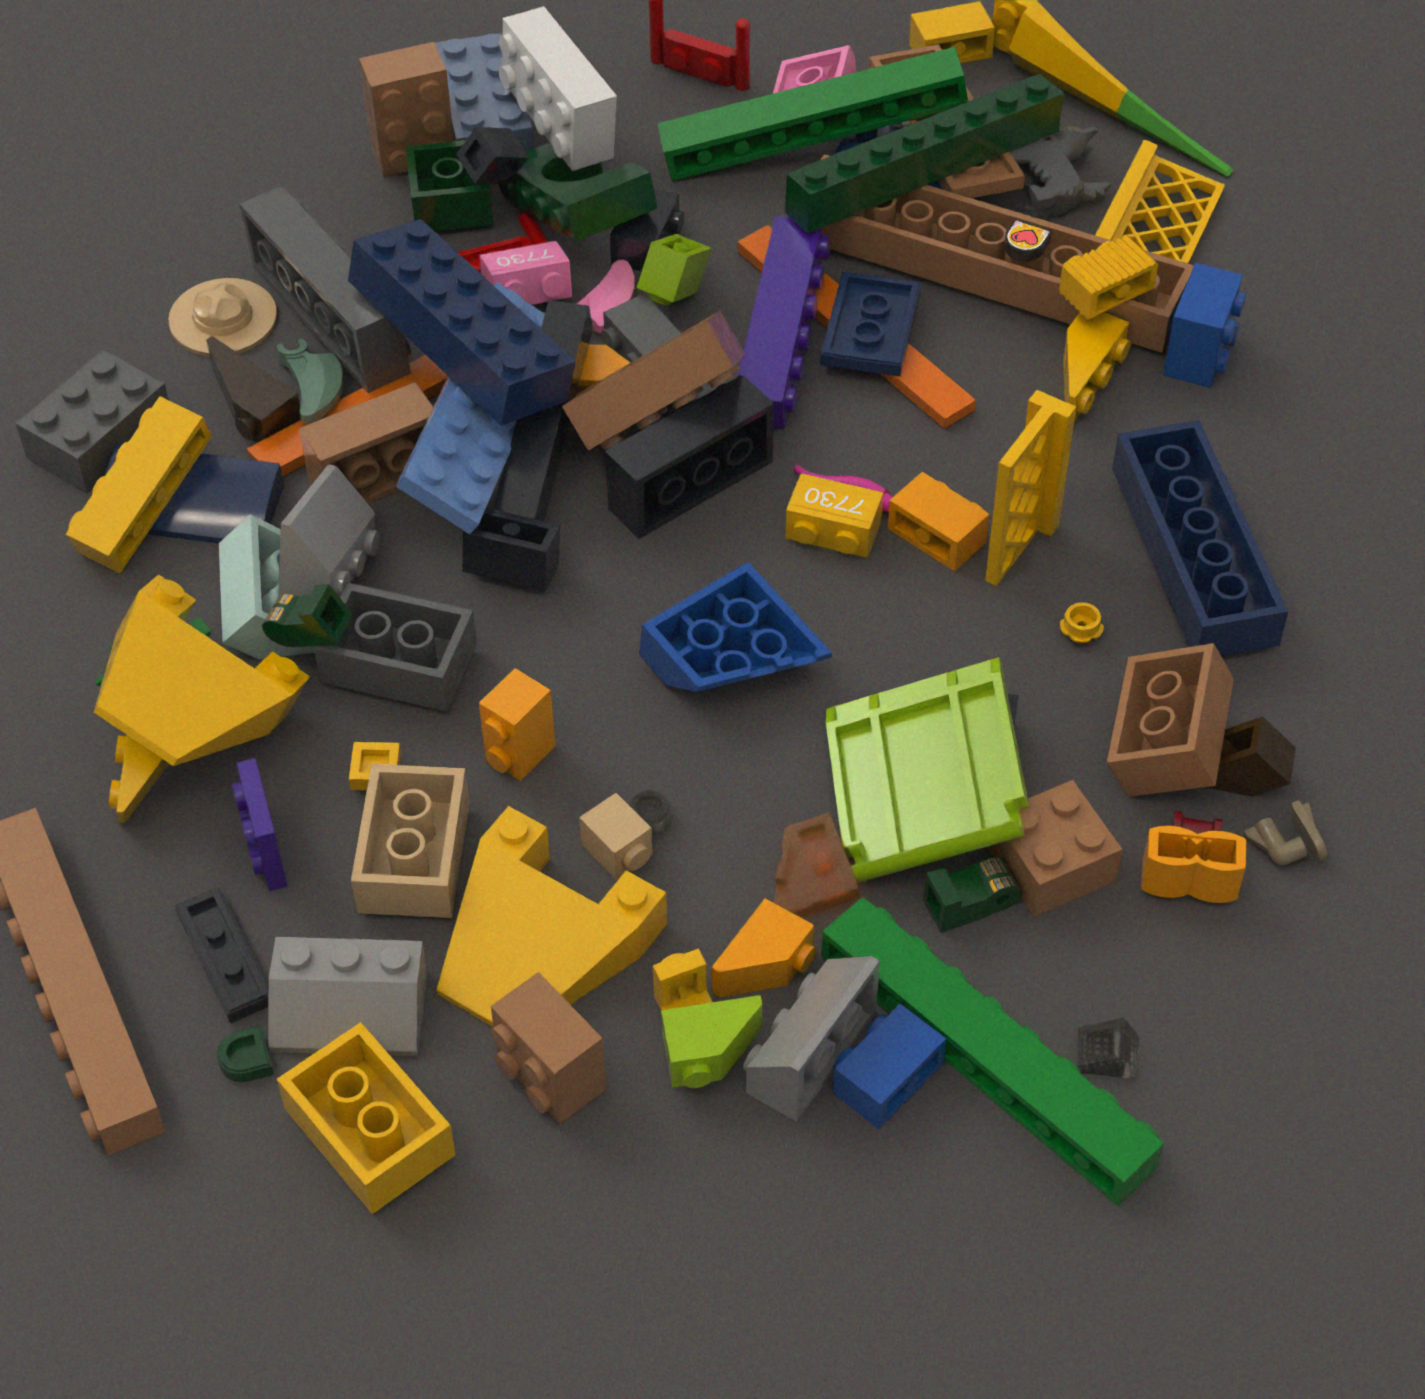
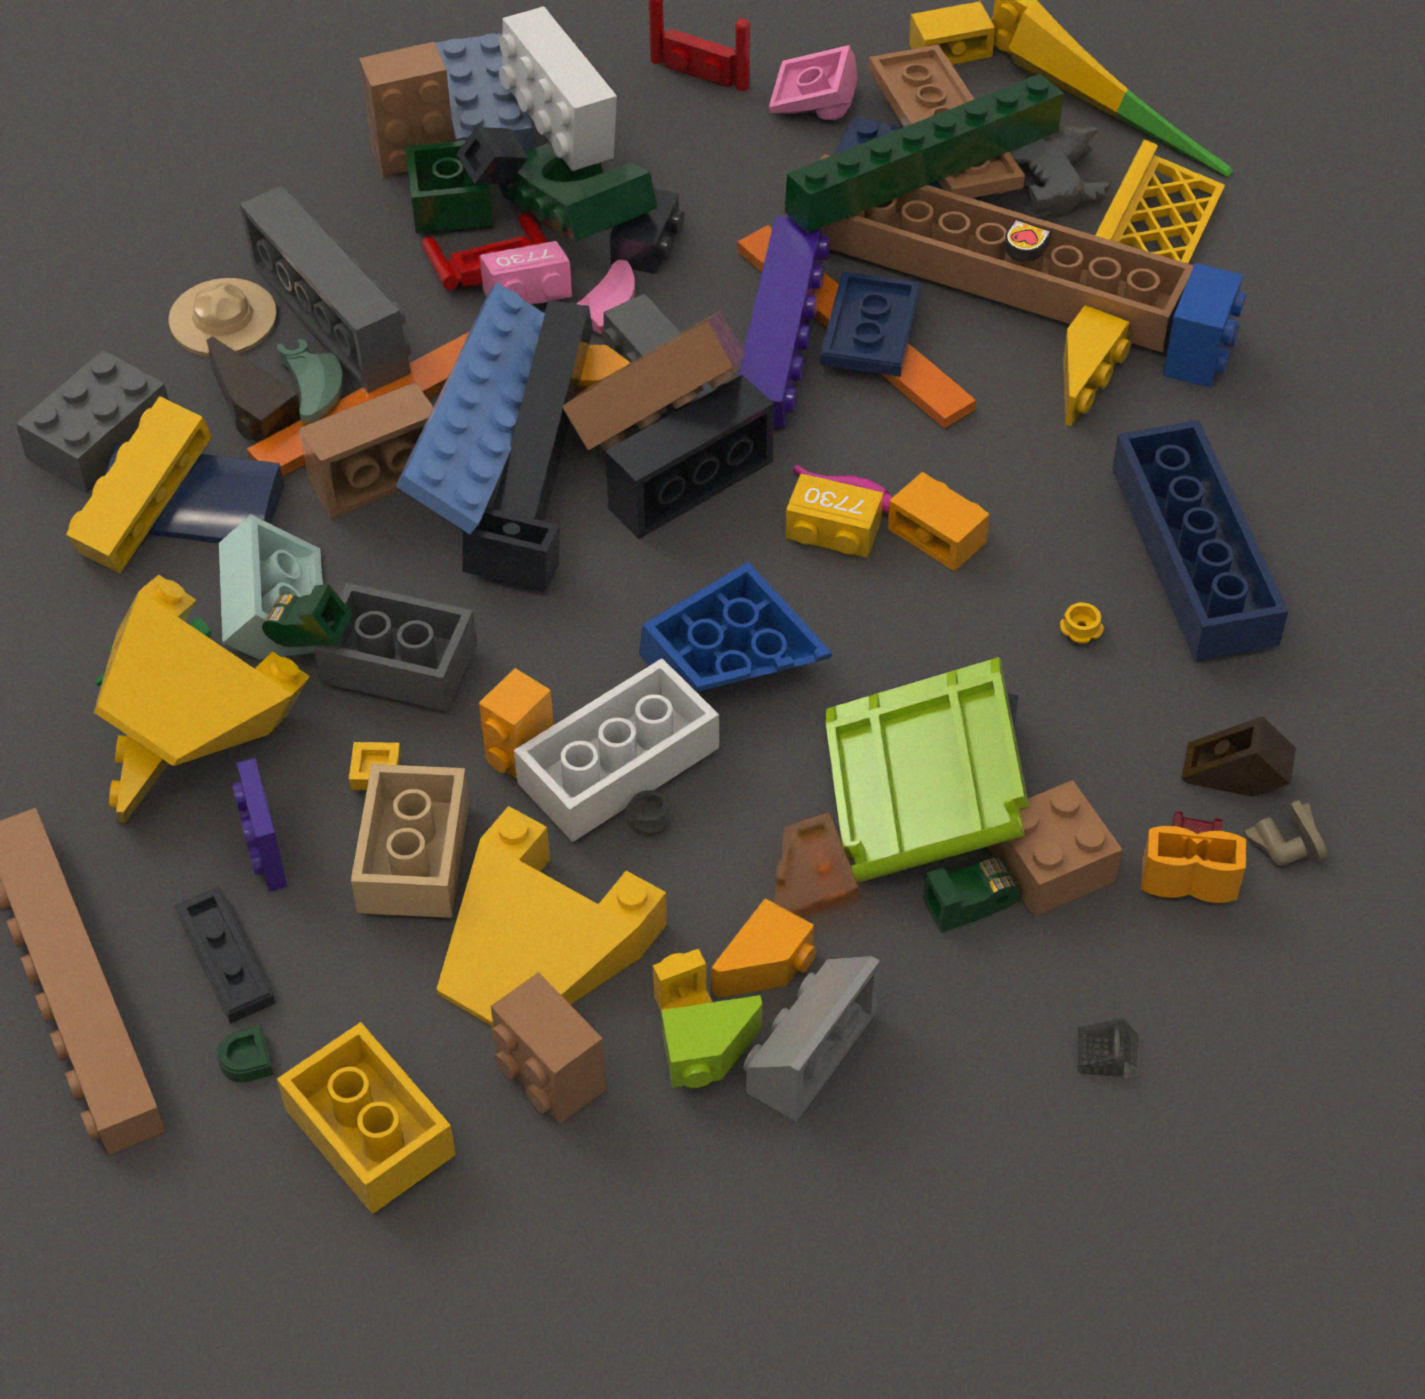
light grey slope [268,937,428,1057] -> none
light grey slope [278,464,380,597] -> none
dark blue brick [348,219,576,426] -> none
tan brick [579,793,653,880] -> none
lime brick [637,234,712,305] -> none
green brick [657,47,968,181] -> none
green brick [821,897,1164,1206] -> none
blue brick [833,1004,946,1129] -> none
yellow fence [985,390,1076,586] -> none
yellow brick [1059,234,1158,320] -> none
medium nougat brick [1107,643,1234,797] -> none
none -> white brick [514,658,719,842]

